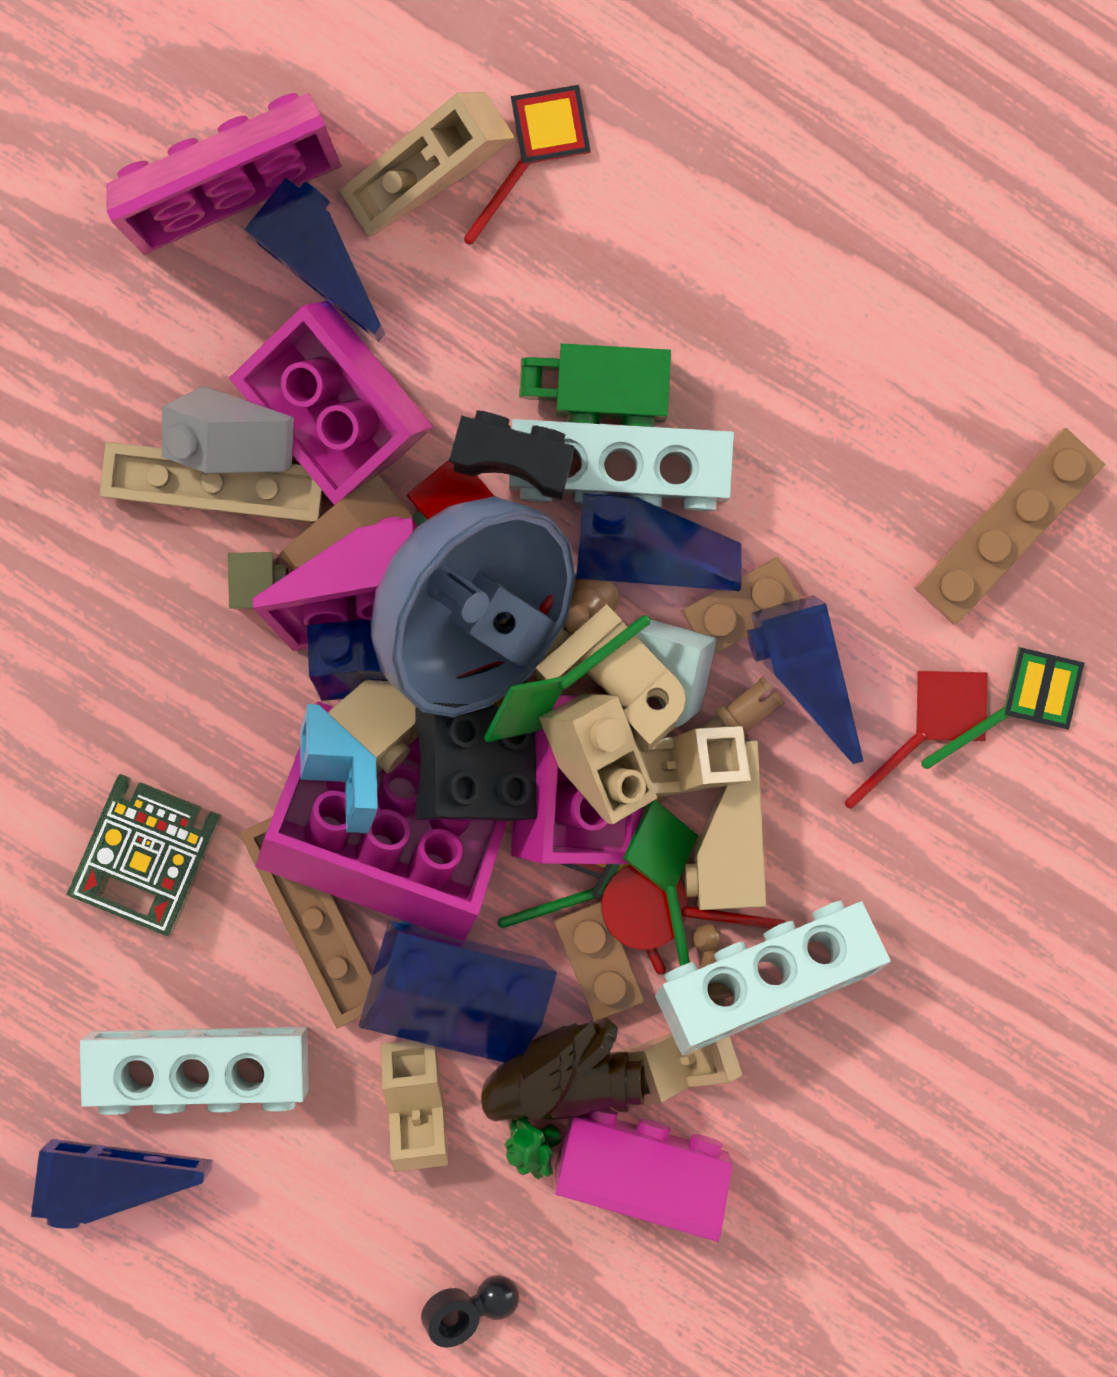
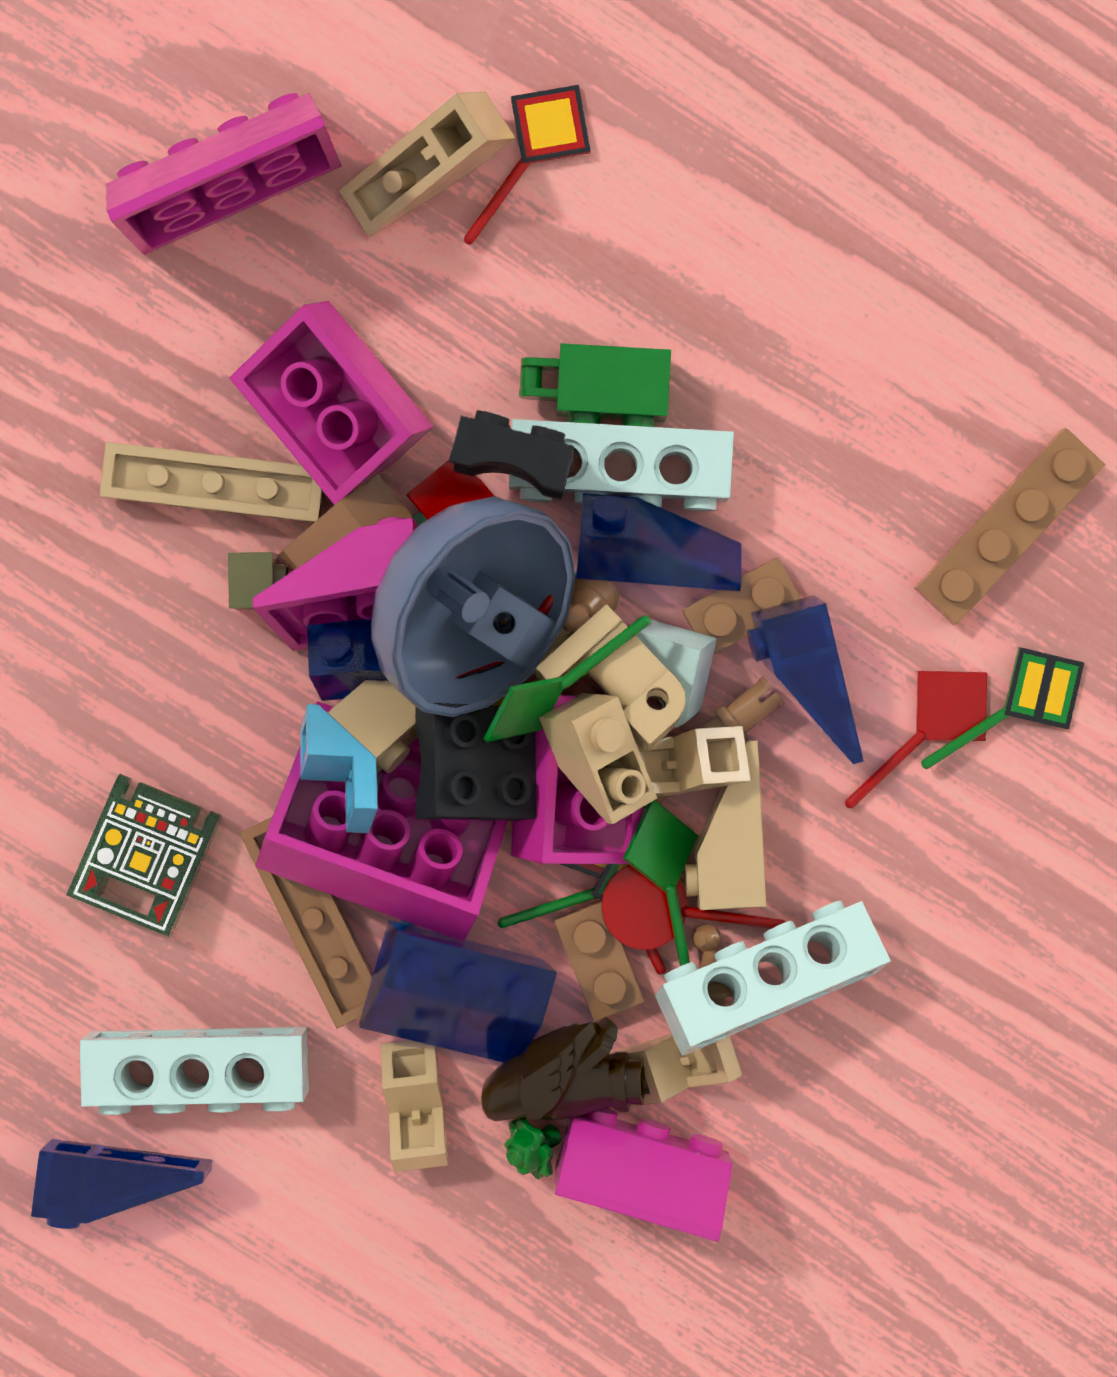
light grey slope [162,386,294,473] -> none
clear blue slope [244,177,385,342] -> none
black plate [421,1275,519,1348] -> none

